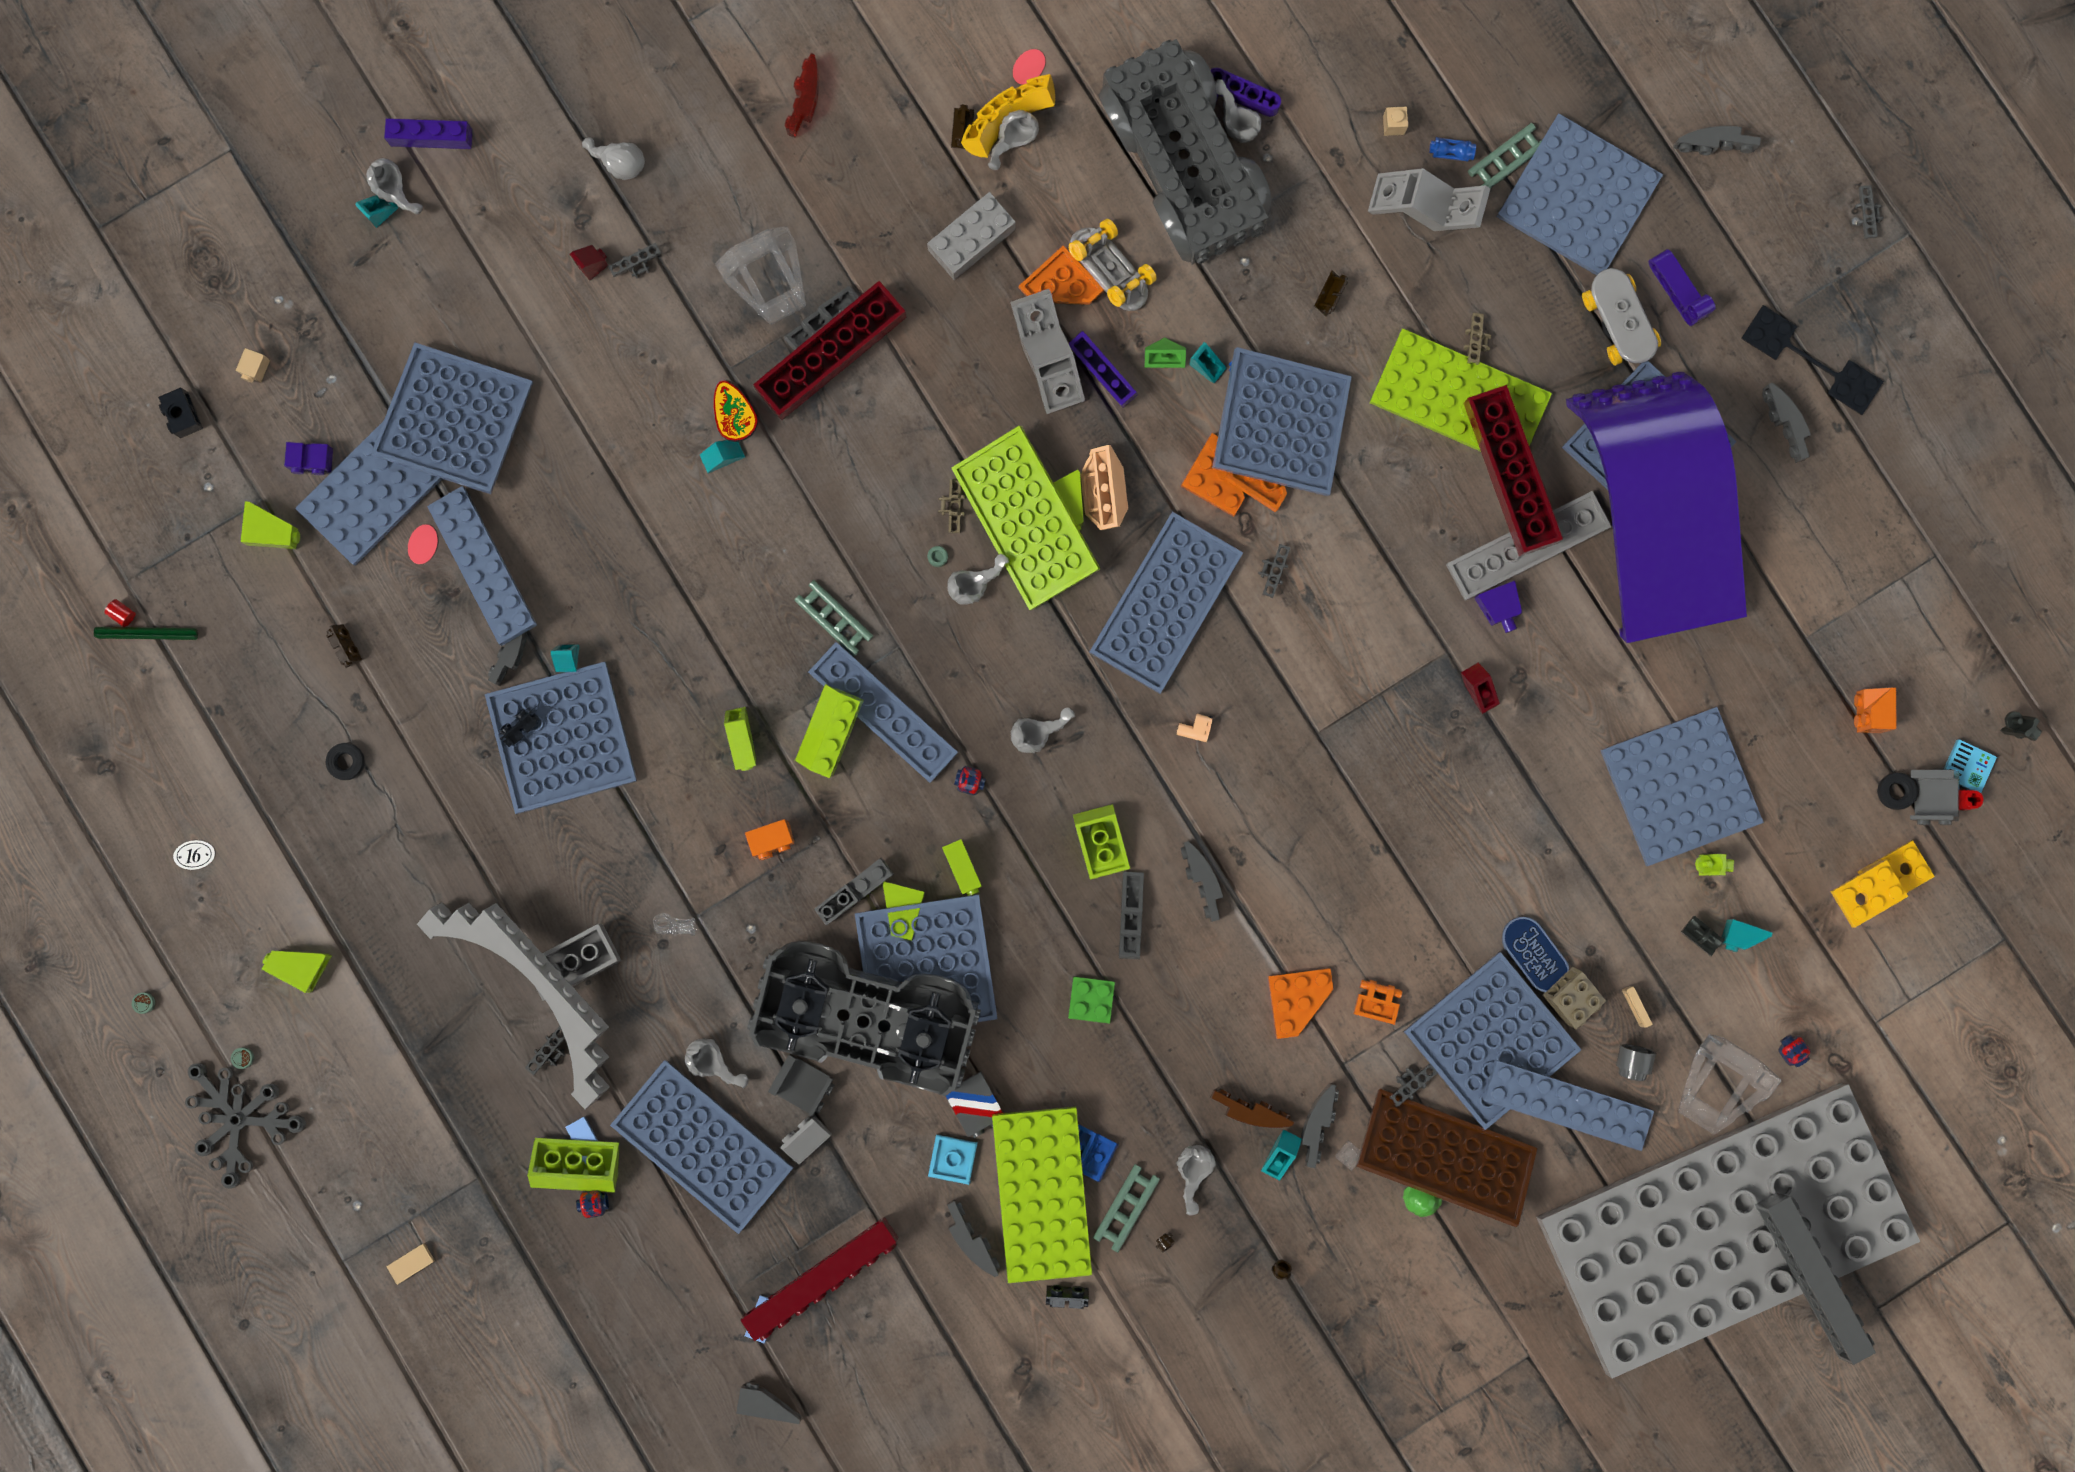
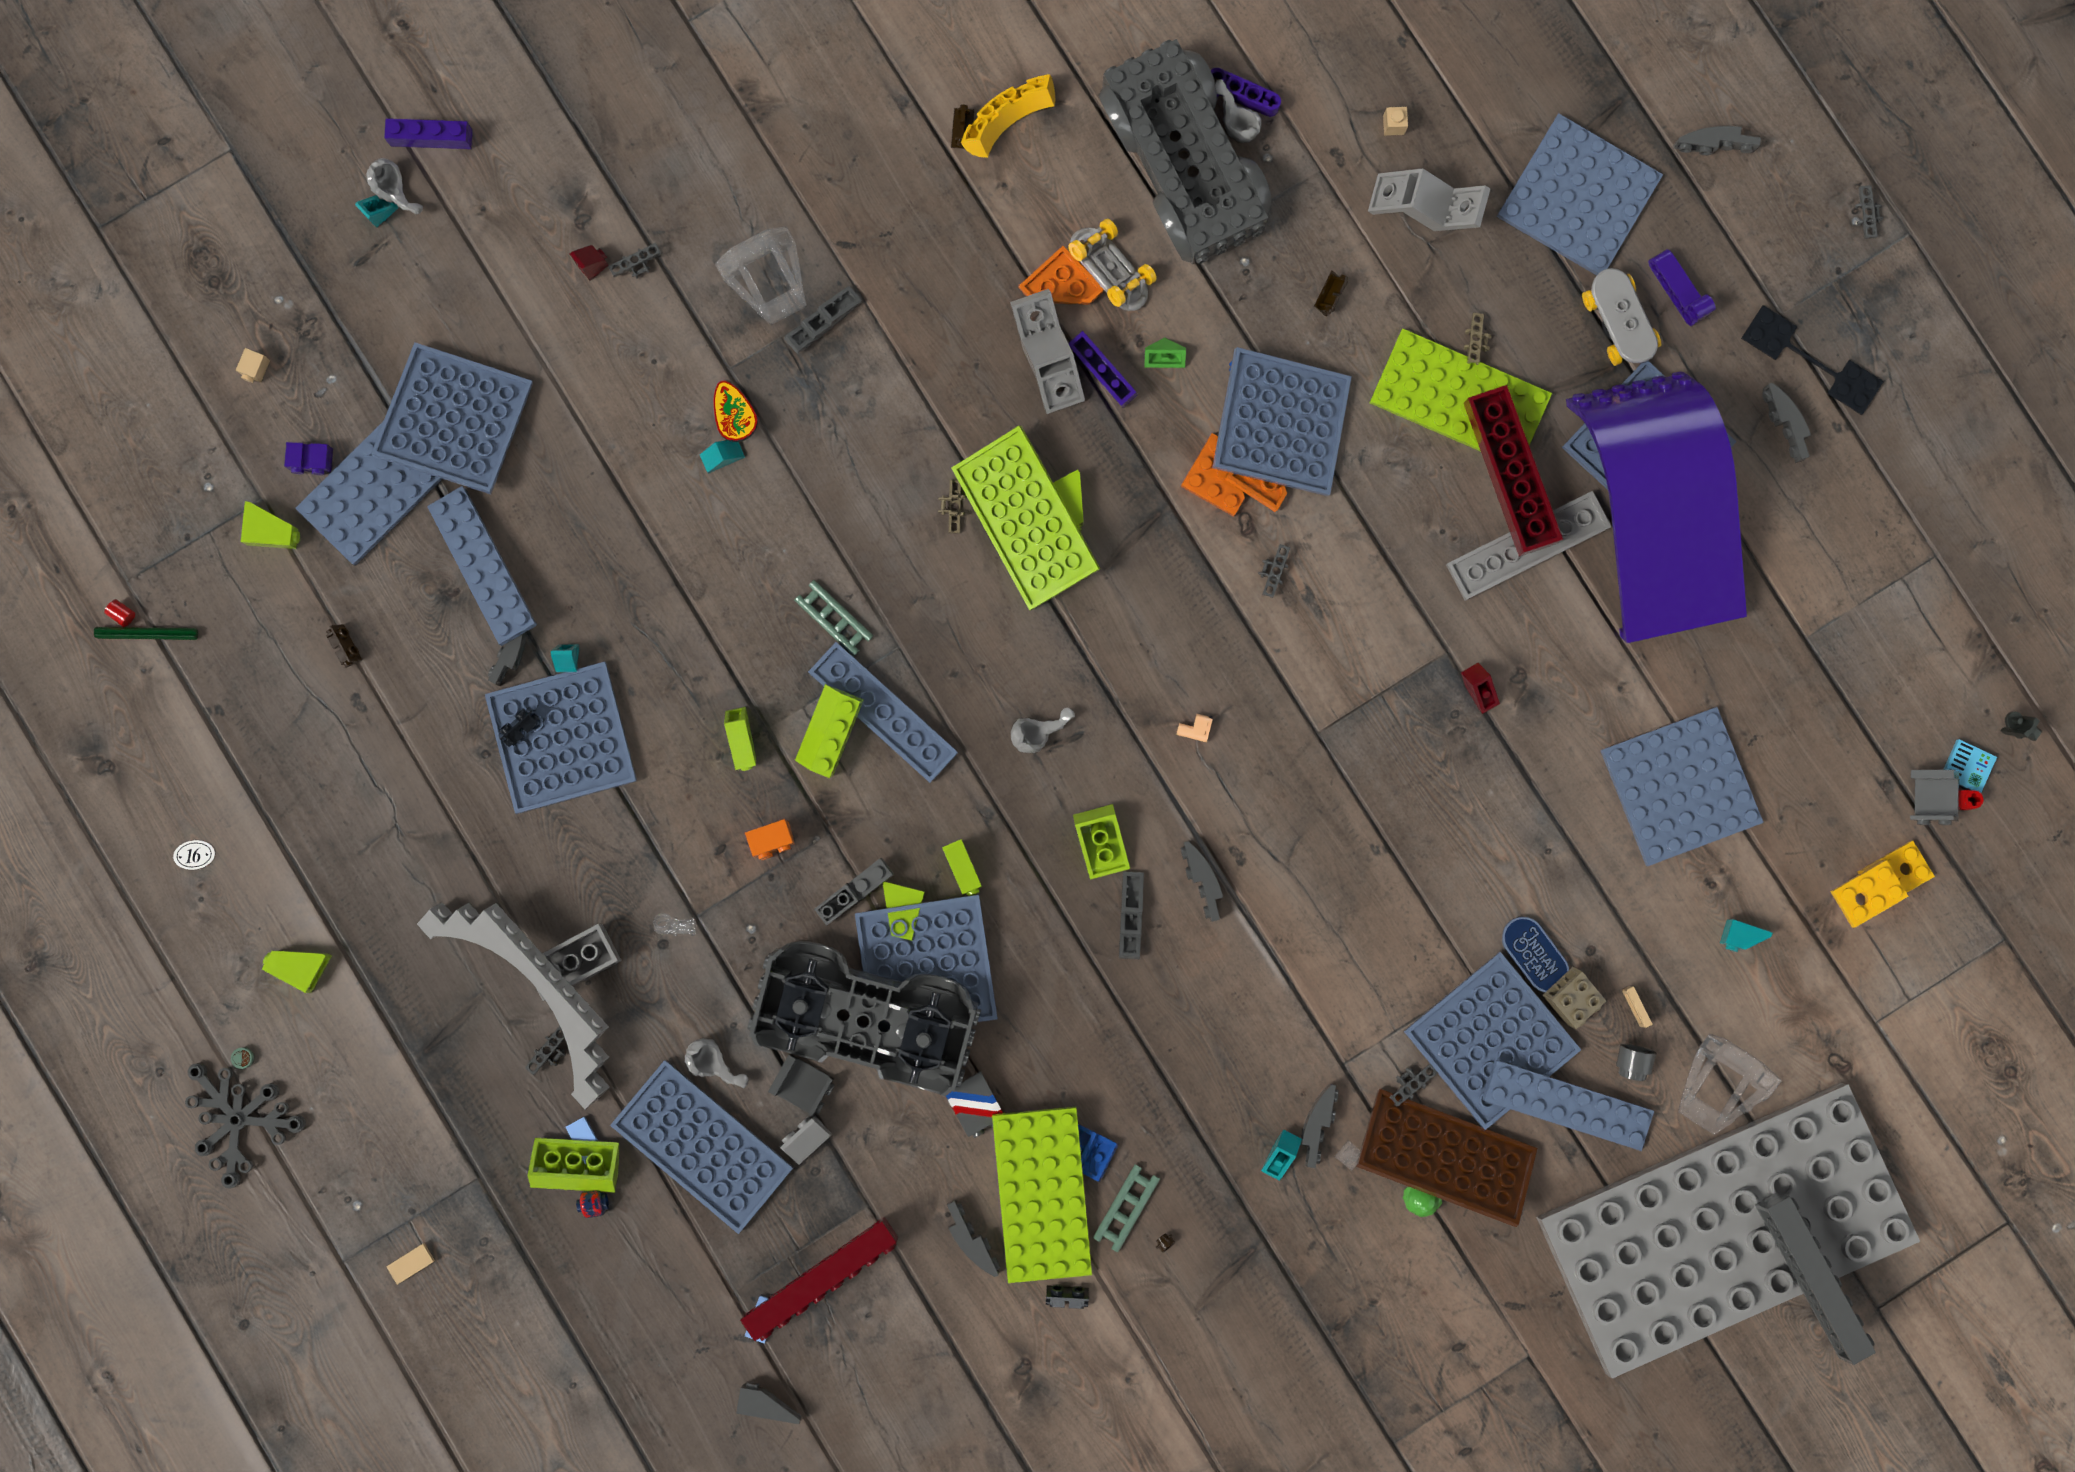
sand green tile [132,993,155,1014] -> none
black brick [158,387,203,438] -> none
black tyre [325,743,365,780] -> none
coral sticker [408,524,438,564] -> none
light grey hair [582,137,645,180] -> none
dark red brick [753,281,907,420] -> none
clear red slope [785,53,819,138] -> none
light grey brick [927,192,1016,280] -> none
sand green tile [927,546,948,567] -> none
medium azure tile [928,1134,978,1185] -> none
light grey hair [947,554,1009,605] -> none
dark blue head [954,766,986,795] -> none
light grey hair [988,110,1039,170] -> none
coral sticker [1013,49,1045,85] -> none
bright green plate [1068,977,1115,1024] -> none
light nougat wedge [1081,445,1128,530] -> none
sand blue plate [1089,512,1243,694] -> none
light grey hair [1176,1145,1216,1216] -> none
teal slope [1189,342,1226,383] -> none
reddish brown slope [1210,1088,1294,1128] -> none
orange plate [1268,968,1333,1039] -> none
dark brown plate [1271,1260,1292,1280] -> none
orange plate [1353,980,1403,1025] -> none
blue piece [1429,137,1476,162] -> none
sand green bar [1468,123,1543,189] -> none
dark purple torso [1475,581,1522,633] -> none
pearl dark grey hips [1681,916,1724,956] -> none
lime hips [1695,854,1734,876] -> none
dark blue head [1778,1035,1811,1067] -> none
orange slope [1854,688,1896,733] -> none
black tyre [1877,773,1917,810] -> none

